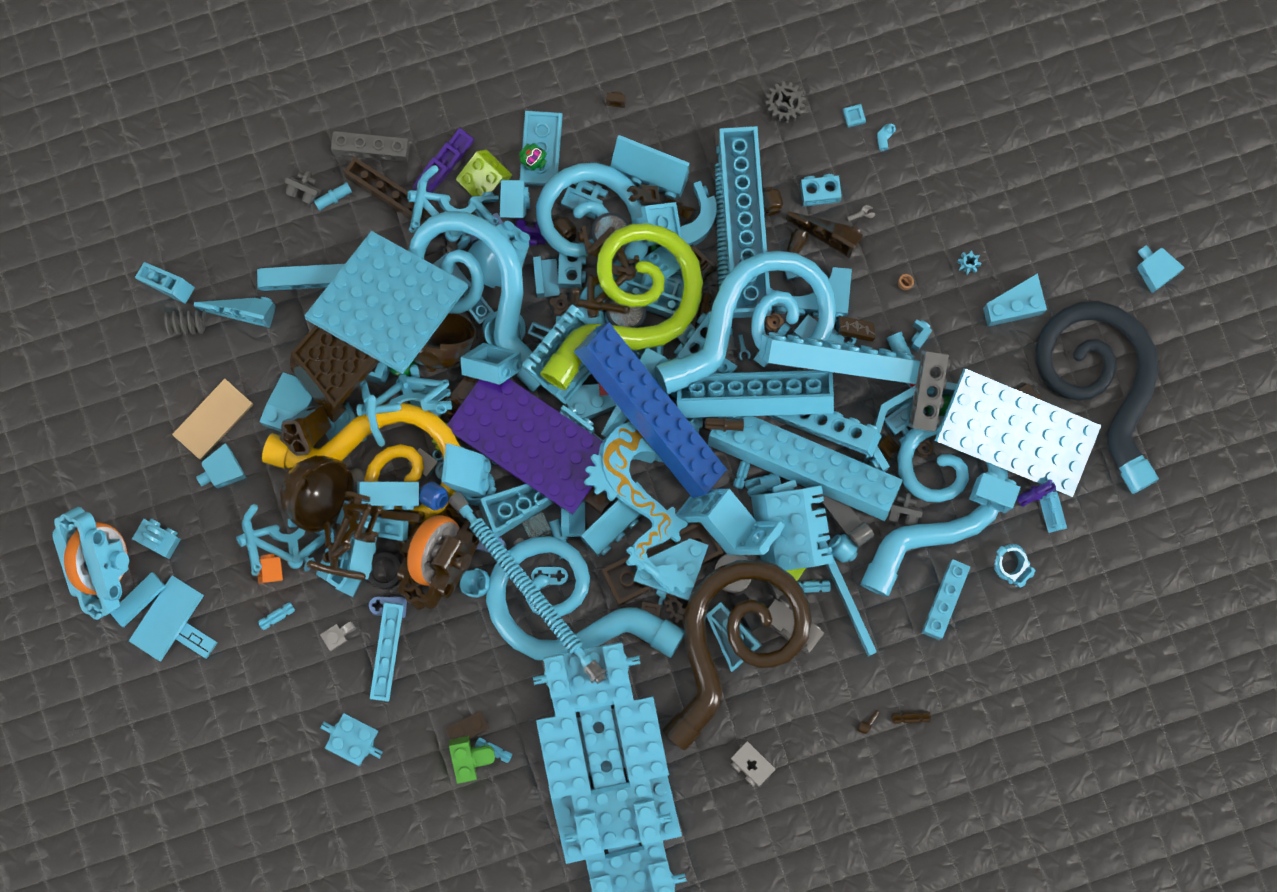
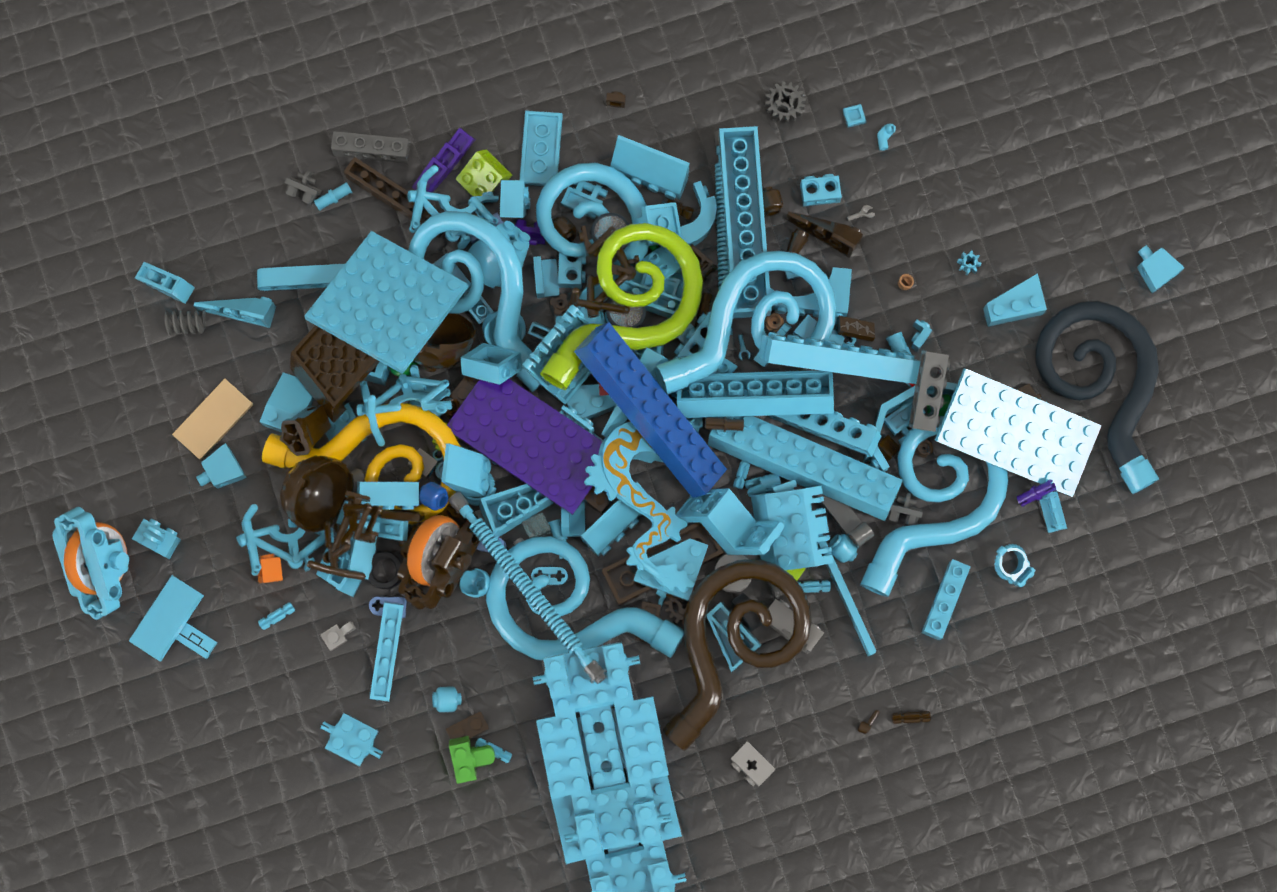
medium azure tile [110,572,166,627] -> none
green head [519,143,547,171] -> none
dark brown plate [627,184,661,205] -> none
medium azure piece [969,472,1020,513] -> none
none -> medium azure head [432,686,461,712]

